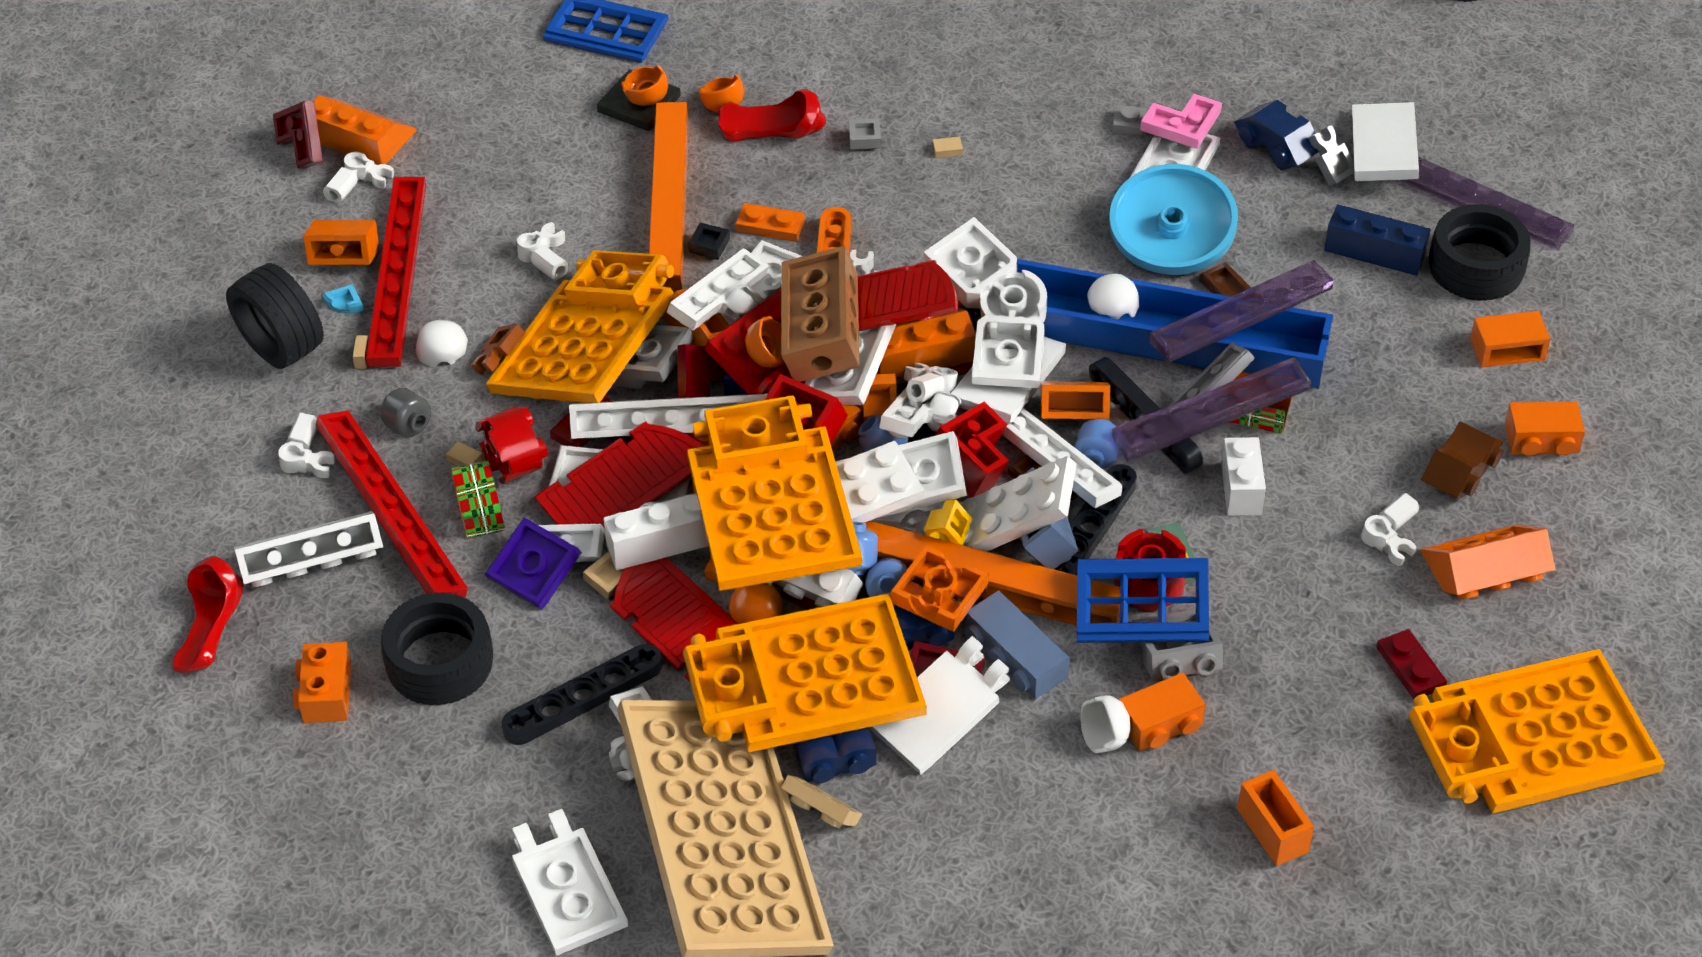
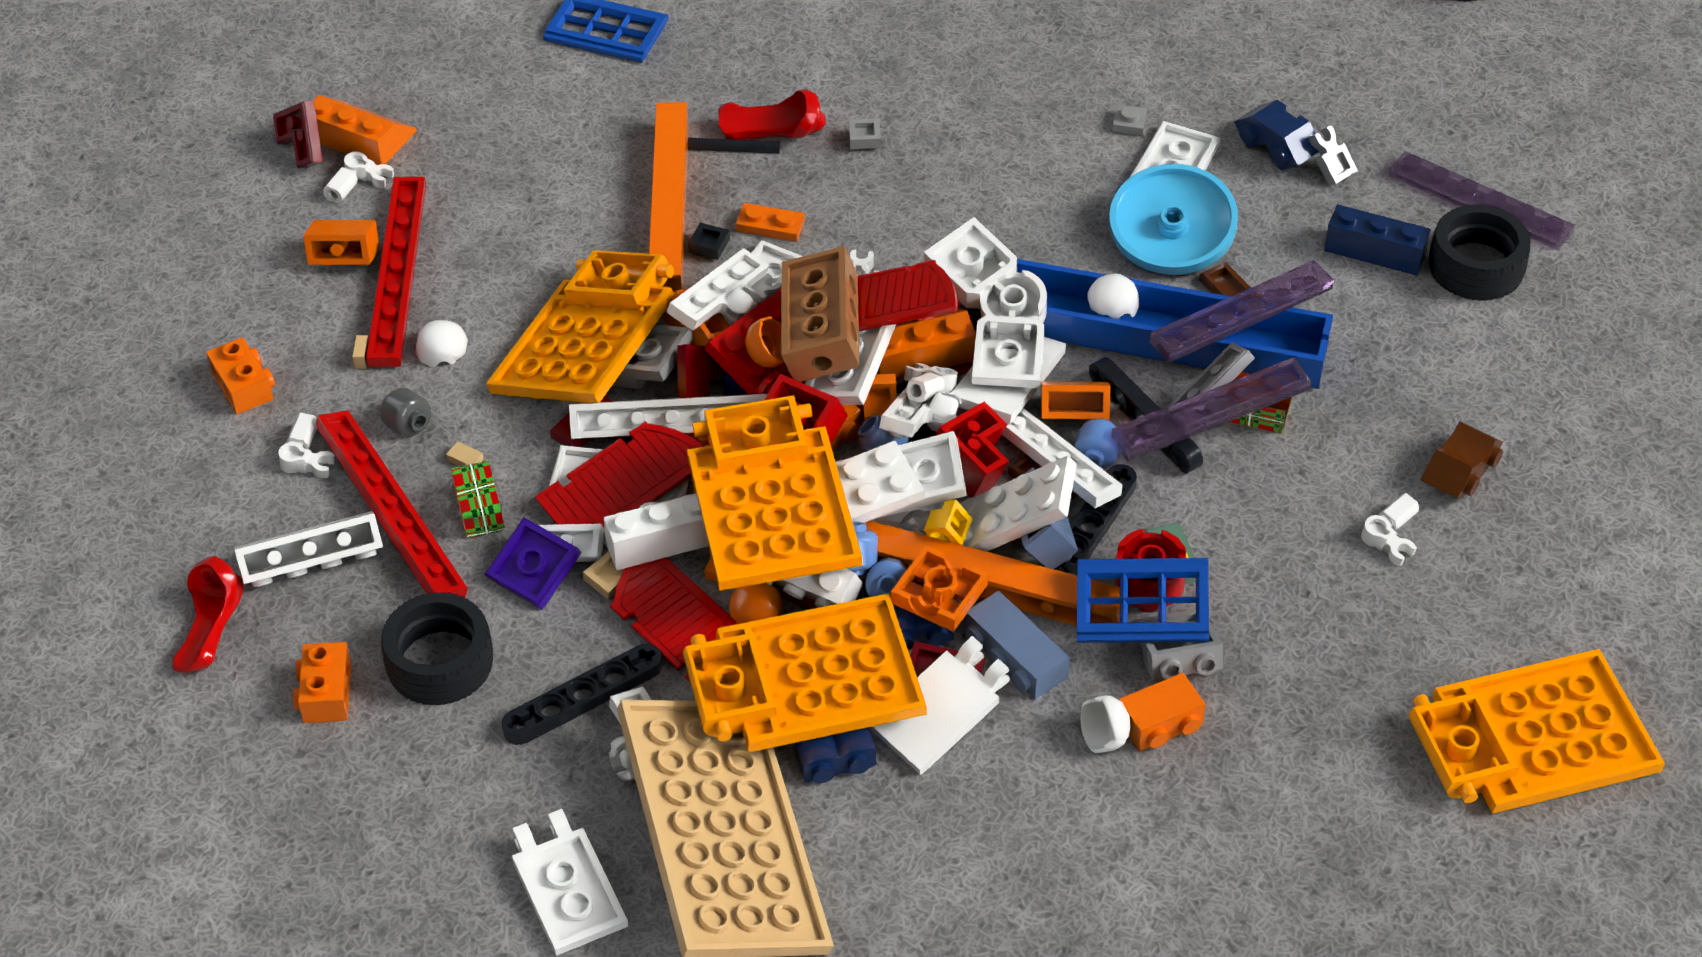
black tyre [226,263,324,369] -> none
medium azure tile [322,284,364,313] -> none
dark orange plate [470,324,525,375] -> none
red brick [475,406,548,484] -> none
white bar [517,222,568,281] -> none
pearl dark grey tile [597,69,681,131] -> none
orange hair [621,65,668,107] -> none
orange hair [698,74,745,113] -> none
tan plate [781,775,862,829] -> none
orange plate [817,207,852,255] -> none
tan piece [933,137,963,158] -> none
bright pink plate [1140,94,1222,149] -> none
white brick [1221,437,1266,516] -> none
orange piece [1237,770,1314,866] -> none
white tile [1352,102,1419,181] -> none
dark red plate [1376,629,1447,700] -> none
slope [1421,524,1555,599] -> none
orange piece [1470,311,1551,368] -> none
orange brick [1505,401,1585,456] -> none
none -> orange brick [206,337,275,415]
none -> black bar [687,137,781,154]

